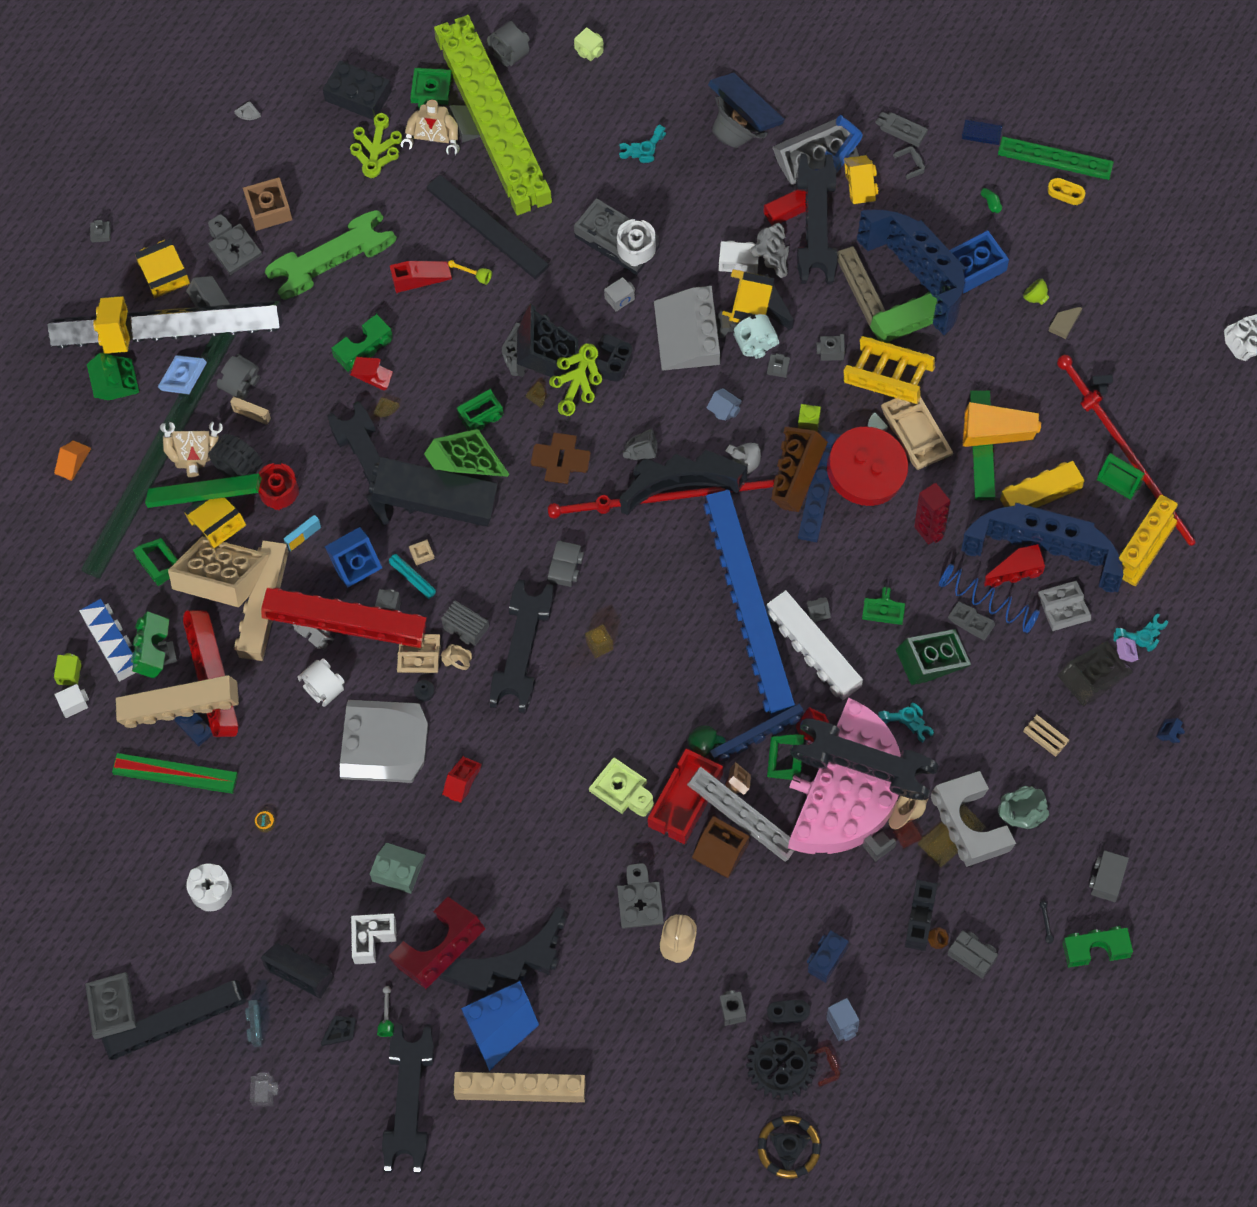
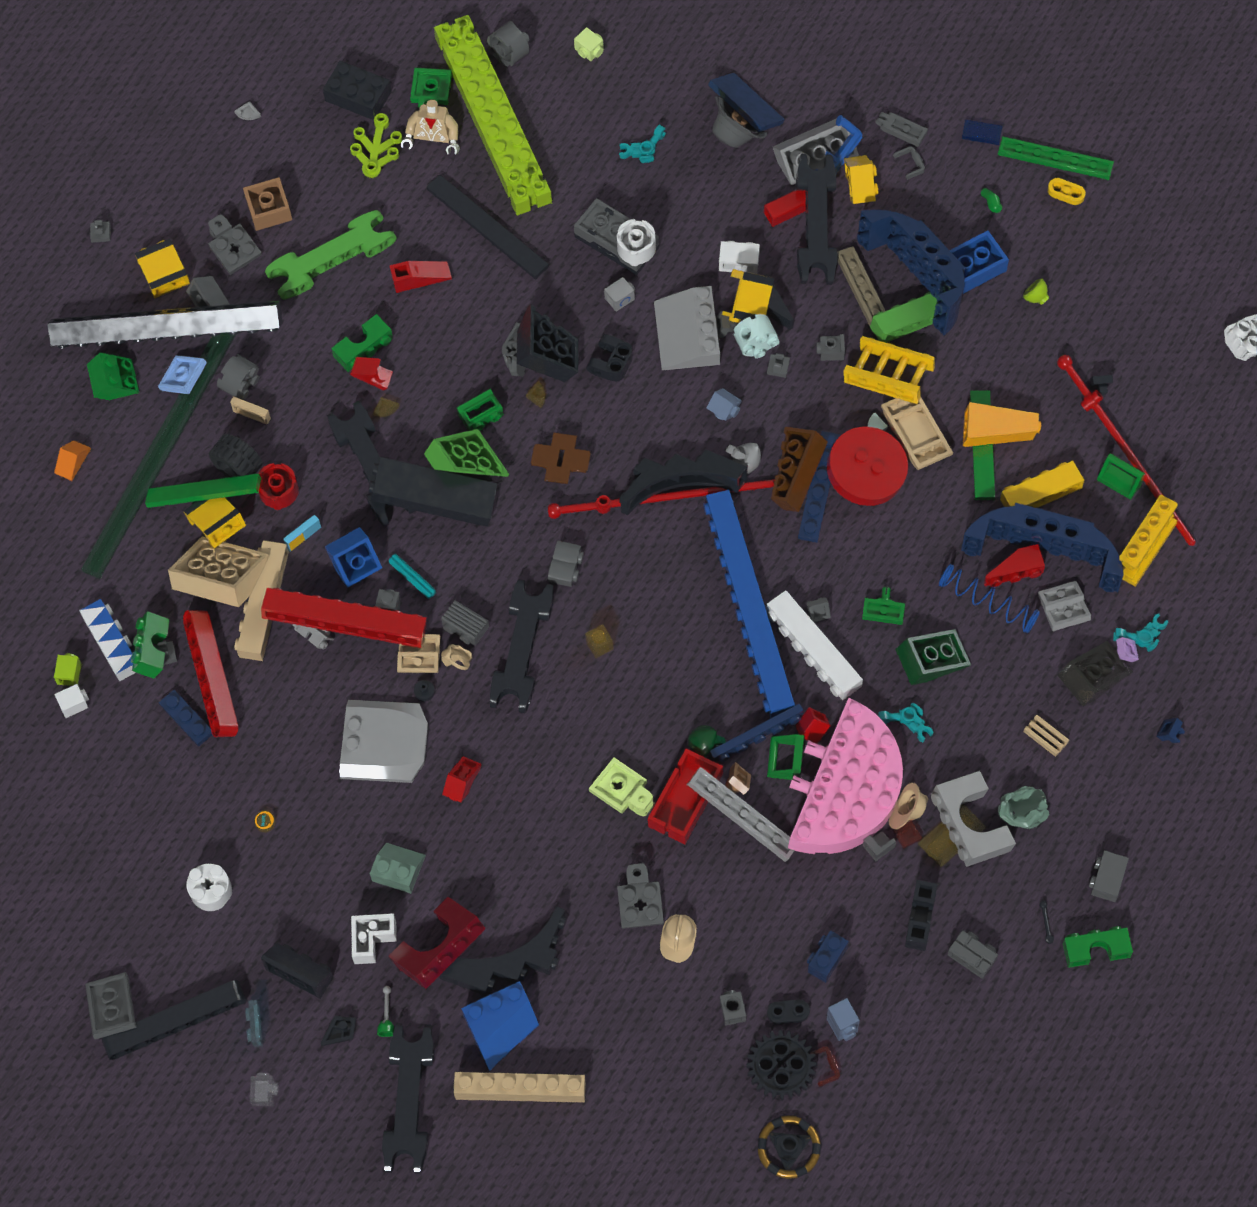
yellow brick [93,296,130,353] -> none
green tile [112,753,238,794] -> none
tan brick [116,676,239,728] -> none
green tile [133,538,178,586] -> none
tan torso [160,422,222,477] -> none
white brick [298,659,345,707] -> none
tan tile [409,540,435,565] -> none
lime hinge [448,260,492,285] -> none
dark grey slope [449,105,480,142] -> none
lime plant [549,343,602,416] -> none
dark grey piece [623,428,658,460] -> none
reddish brown slope [692,816,750,878] -> none
light grey tile [751,223,789,278] -> none
black piece [790,719,939,800] -> none
lime brick [798,404,821,432] -> none
dark red brick [914,483,950,545] -> none
reddish brown tile [928,927,949,949] -> none
dark grey slope [948,602,995,640] -> none
dark tan tile [1049,307,1082,339] -> none

